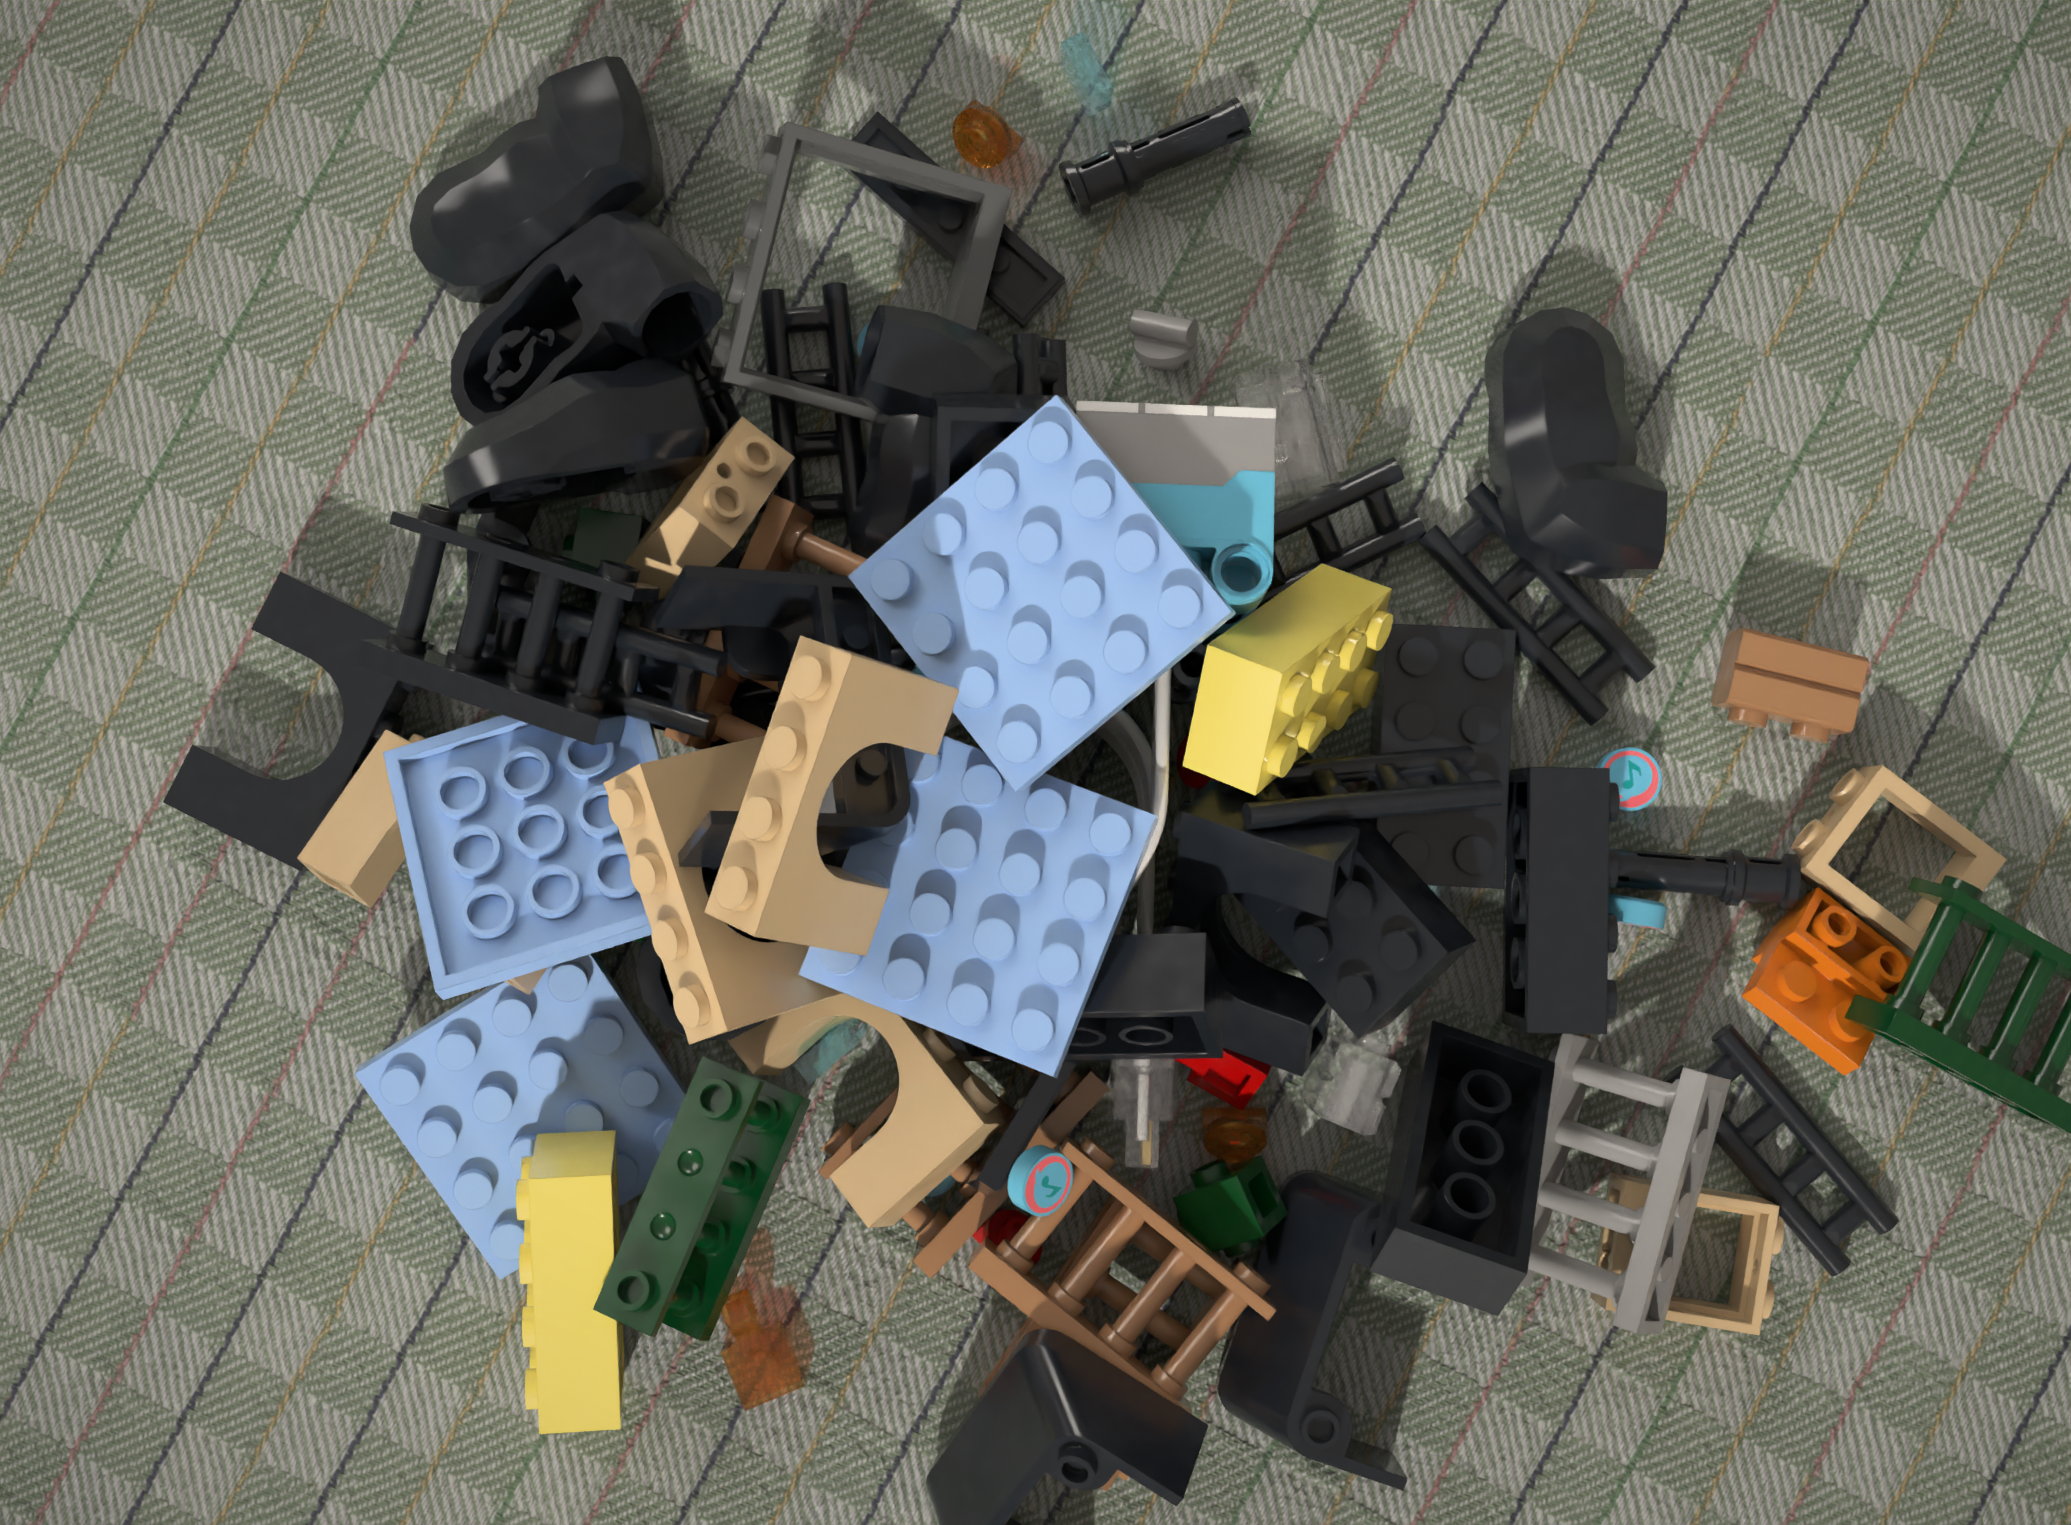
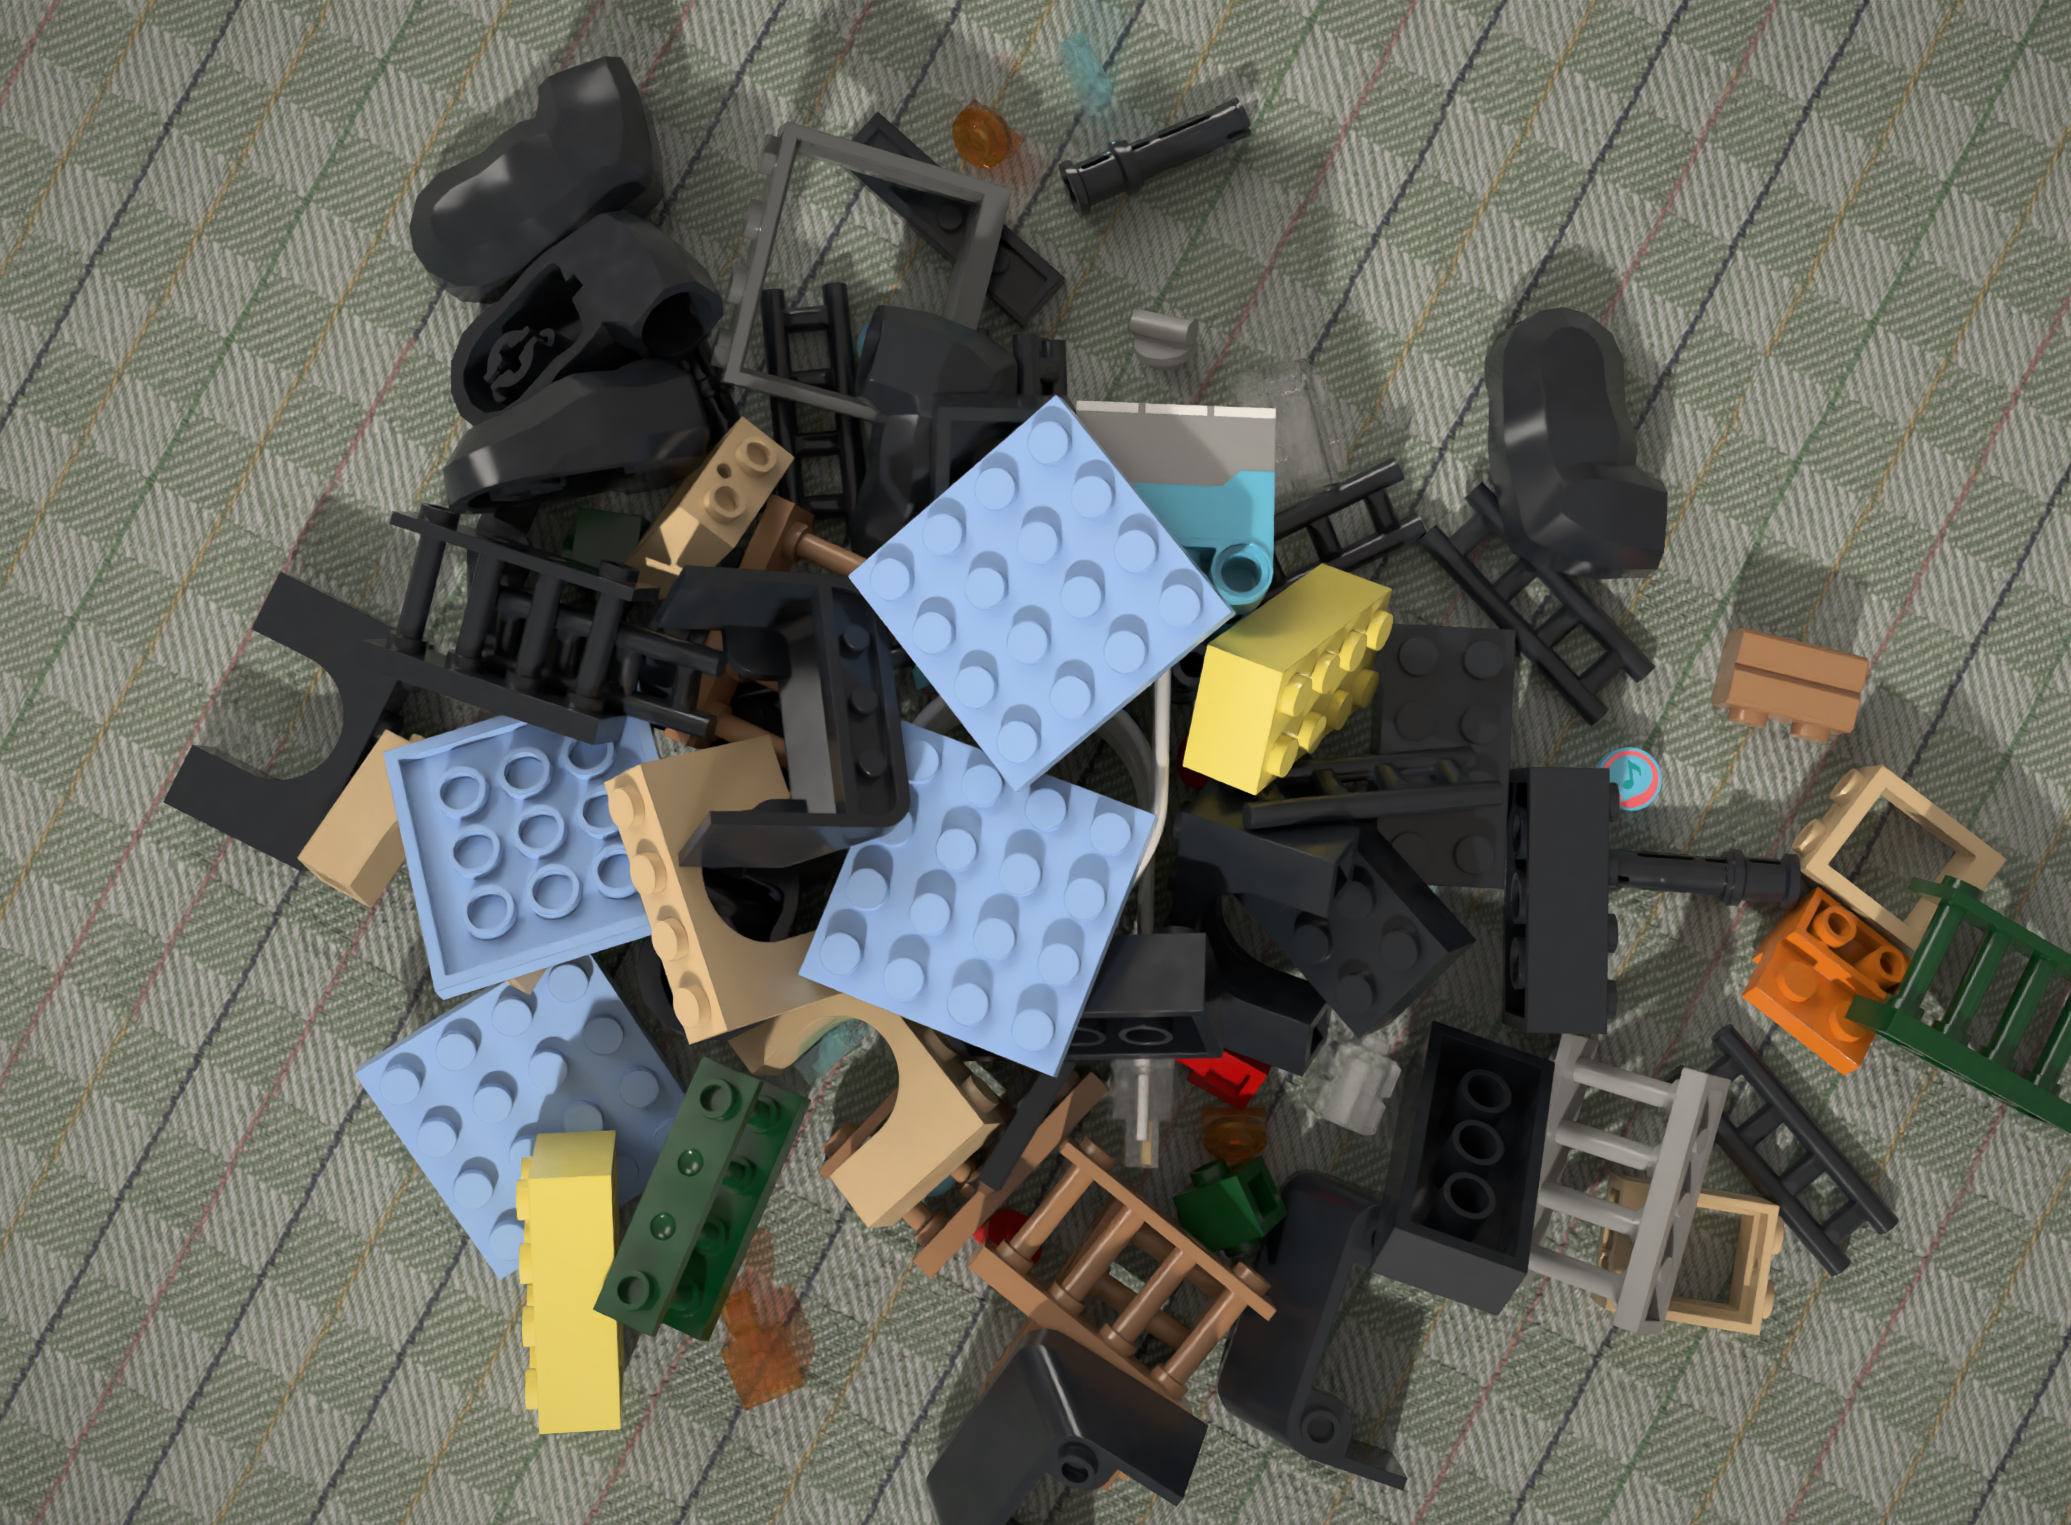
tan arch [704,635,960,956] -> none
medium azure tile [1008,1145,1073,1217] -> none
medium azure tile [1608,894,1667,930] -> none

